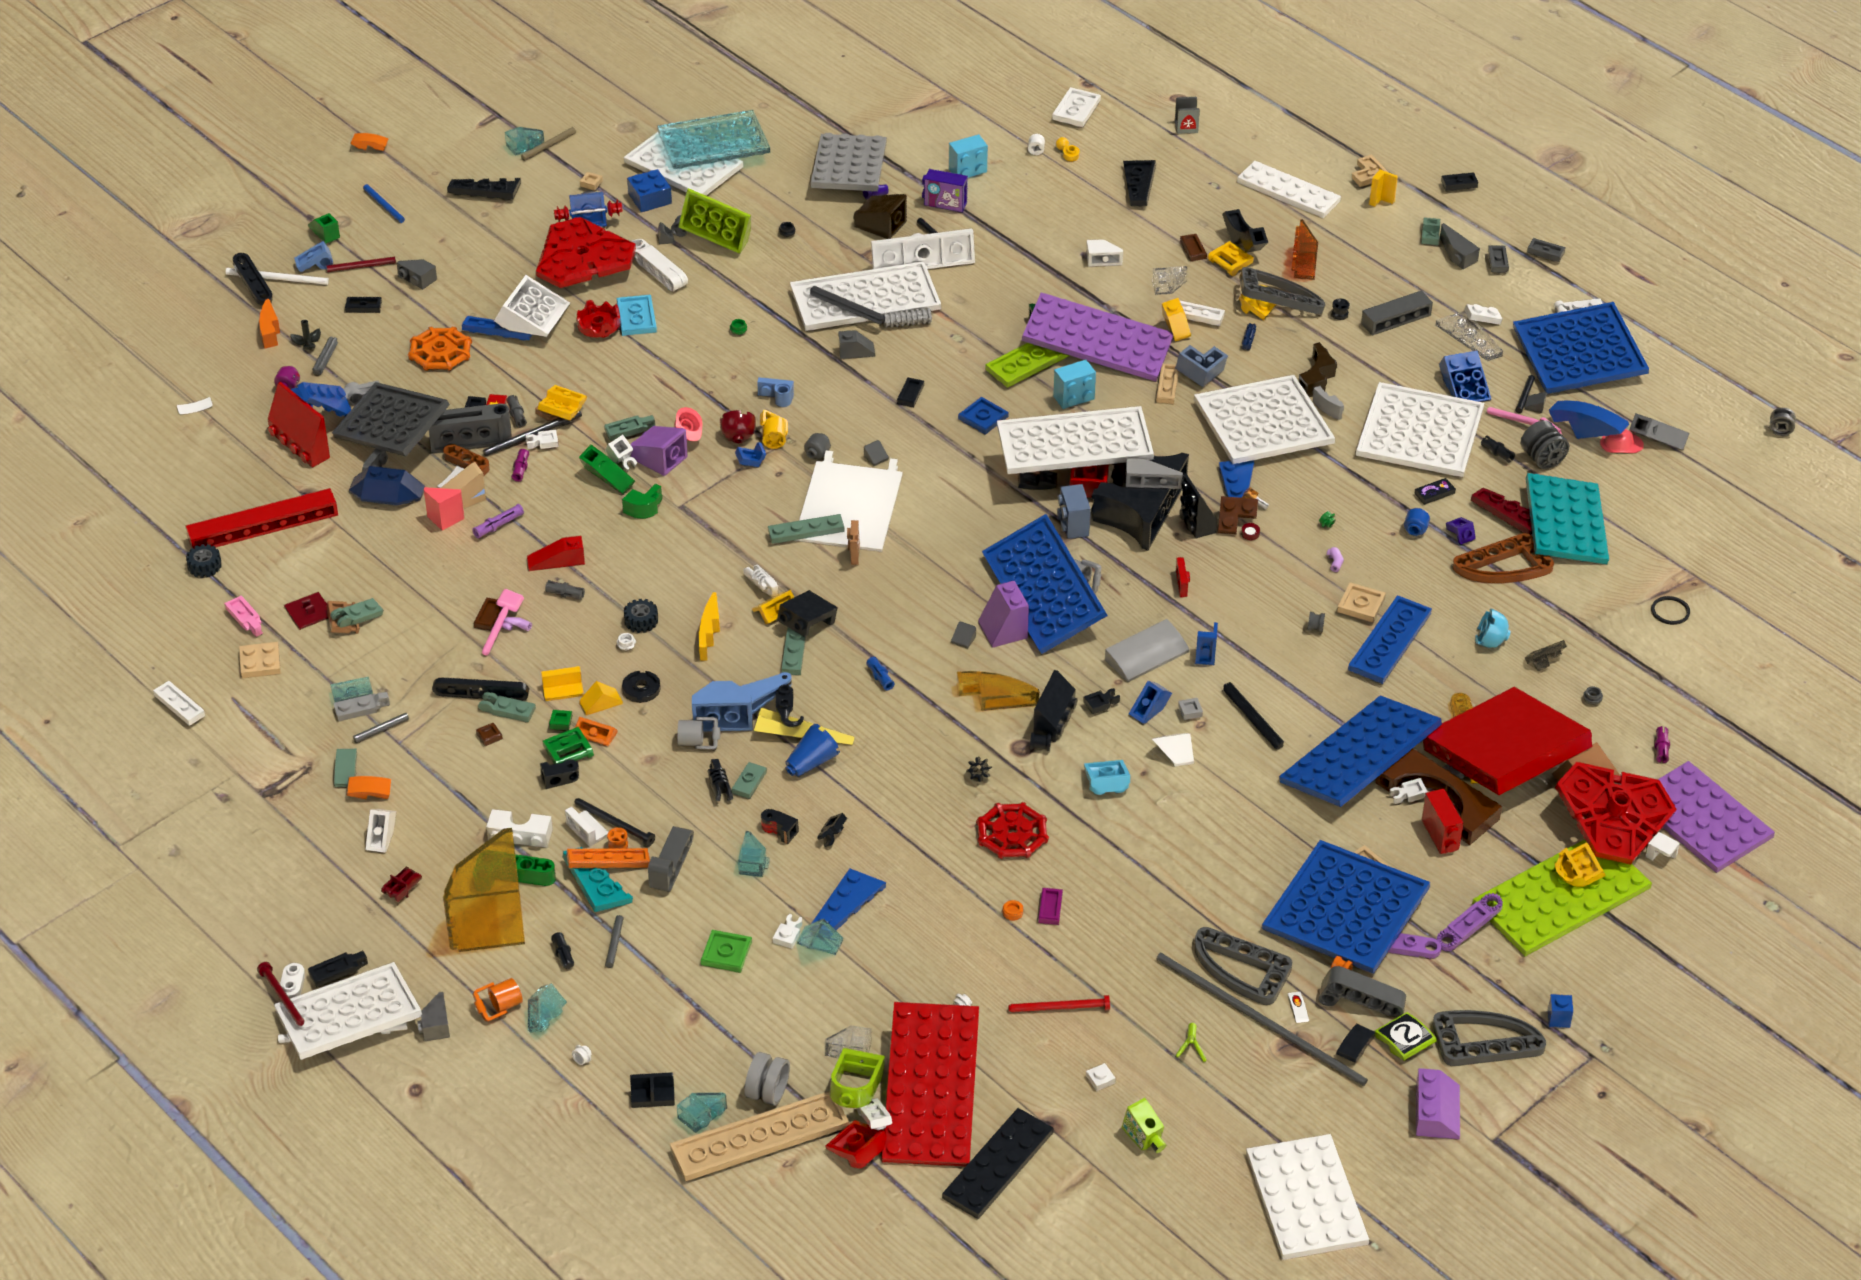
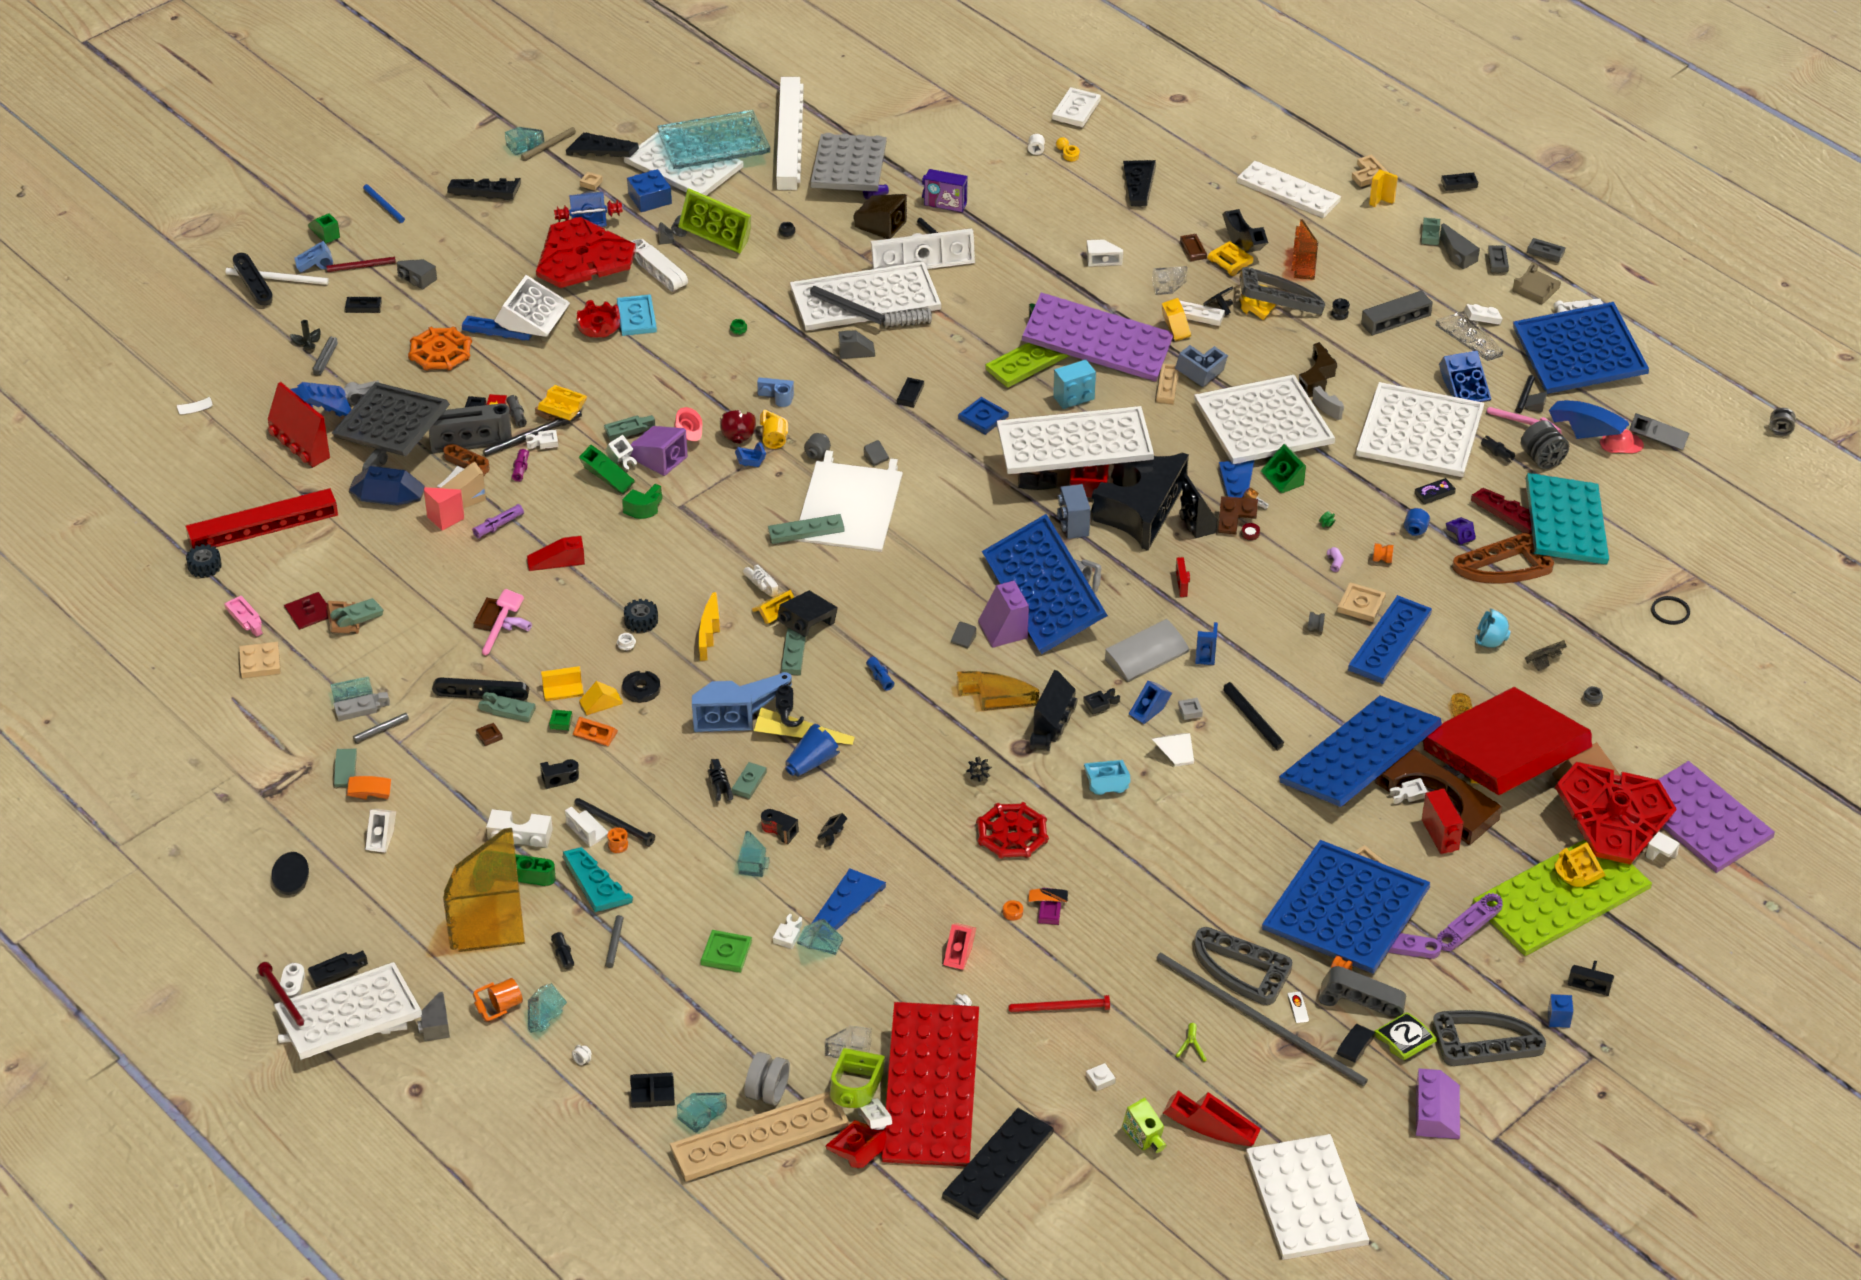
white plate [153,681,205,726] -> none
orange slope [259,299,280,349] -> none
magenta head [274,366,300,389] -> none
orange slope [350,133,389,151] -> none
dark red arm [381,866,422,902] -> none
green plate [543,727,594,764] -> none
dark grey pin [545,580,585,600] -> none
orange tile [566,848,650,868] -> none
dark grey beam [648,826,694,892] -> none
light grey piece [678,717,720,749] -> none
medium nougat plate [847,520,860,565] -> none
medium azure brick [949,134,988,177] -> none
light grey slope [1126,458,1183,489] -> none
piece [1175,97,1200,134] -> none
dark blue axle [1242,323,1256,350] -> none
magenta pin [1655,726,1670,763] -> none
none -> black piece [272,852,309,895]
none -> black wing [566,132,639,157]
none -> white brick [777,77,804,190]
none -> coral slope [943,923,976,970]
none -> sticker [1028,888,1068,903]
none -> red slope [1163,1090,1261,1146]
none -> black shield [1203,286,1234,316]
none -> green slope [1261,444,1306,493]
none -> orange wheel [1373,543,1394,563]
none -> dark tan piece [1513,262,1561,305]
none -> black panel [1568,960,1614,996]

